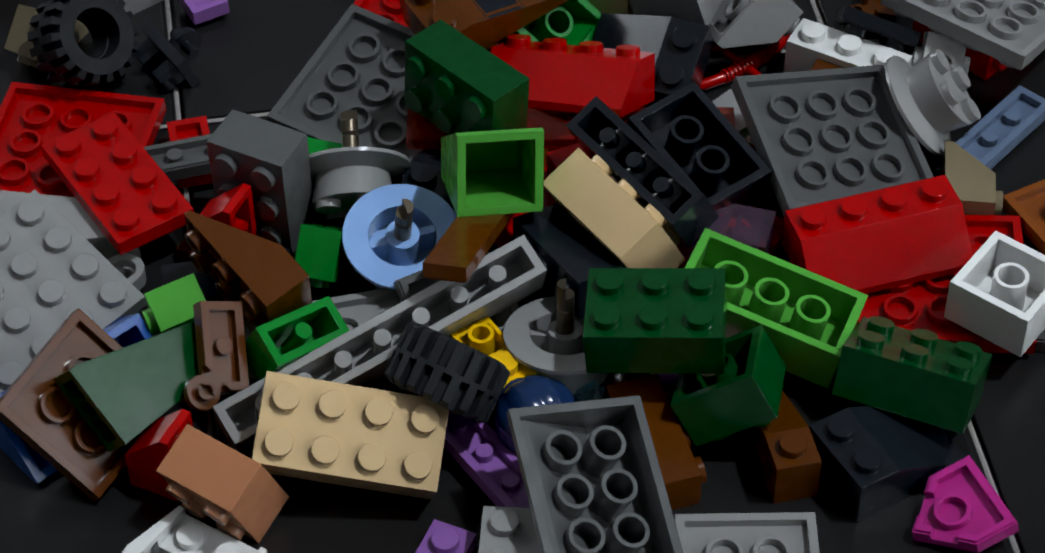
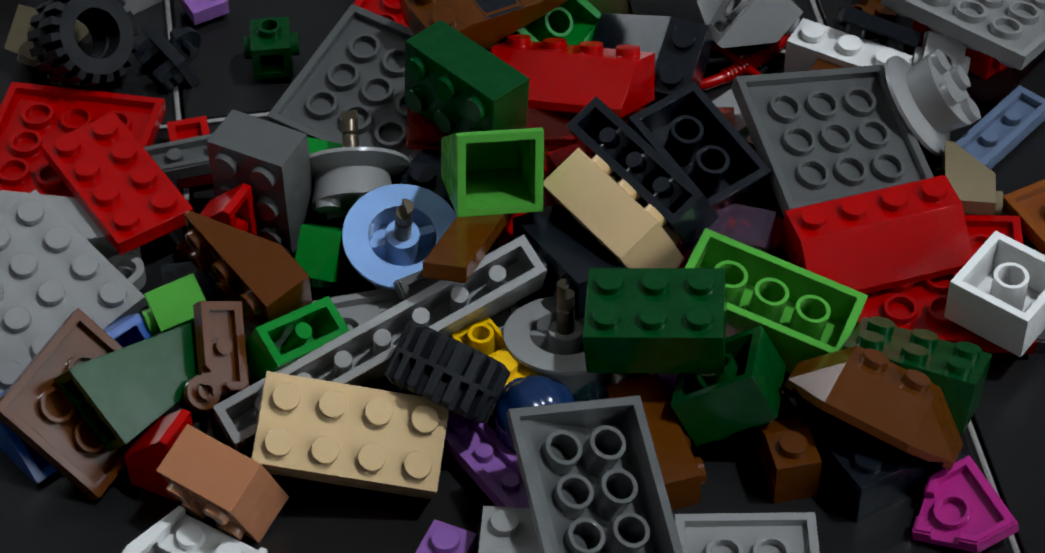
none -> dark green brick [243,17,300,80]
none -> reddish brown wedge [784,345,964,470]

